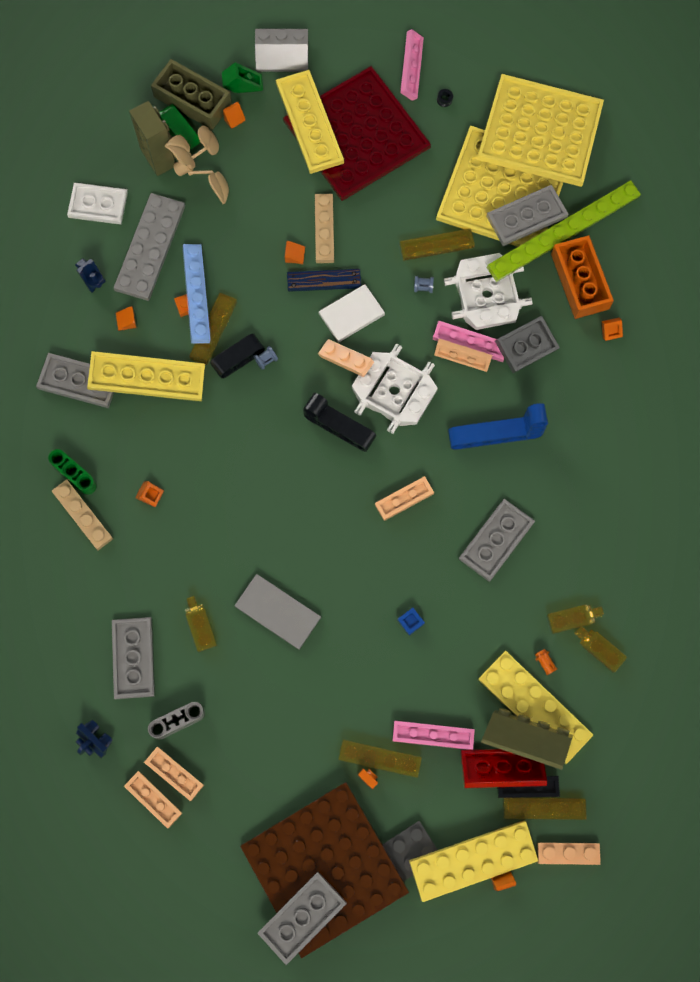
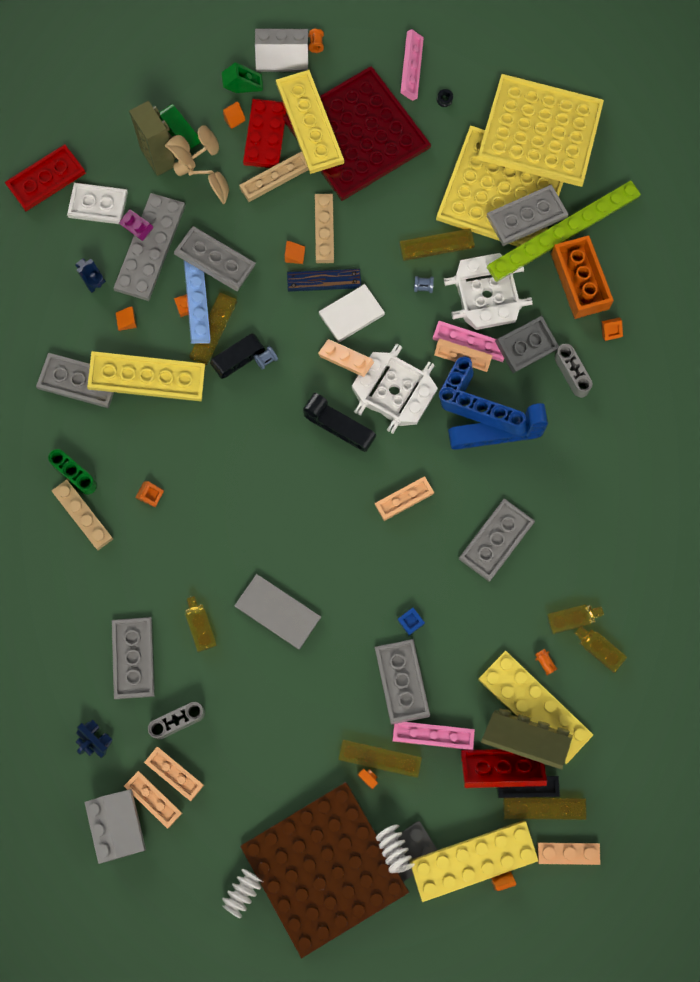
olive brick [151,59,232,130] -> none
light grey plate [257,872,347,965] -> none
none -> red plate [5,144,86,212]
none -> light grey slope [85,789,146,864]
none -> magenta plate [119,209,154,241]
none -> light grey tile [174,226,256,292]
none -> white piece [222,869,263,918]
none -> tan plate [239,152,308,202]
none -> red plate [243,99,287,168]
none -> orange bush [308,29,324,53]
none -> light grey tile [375,639,430,725]
none -> white piece [376,825,415,873]
none -> blue beam [439,357,527,435]
none -> light grey beam [555,344,593,398]

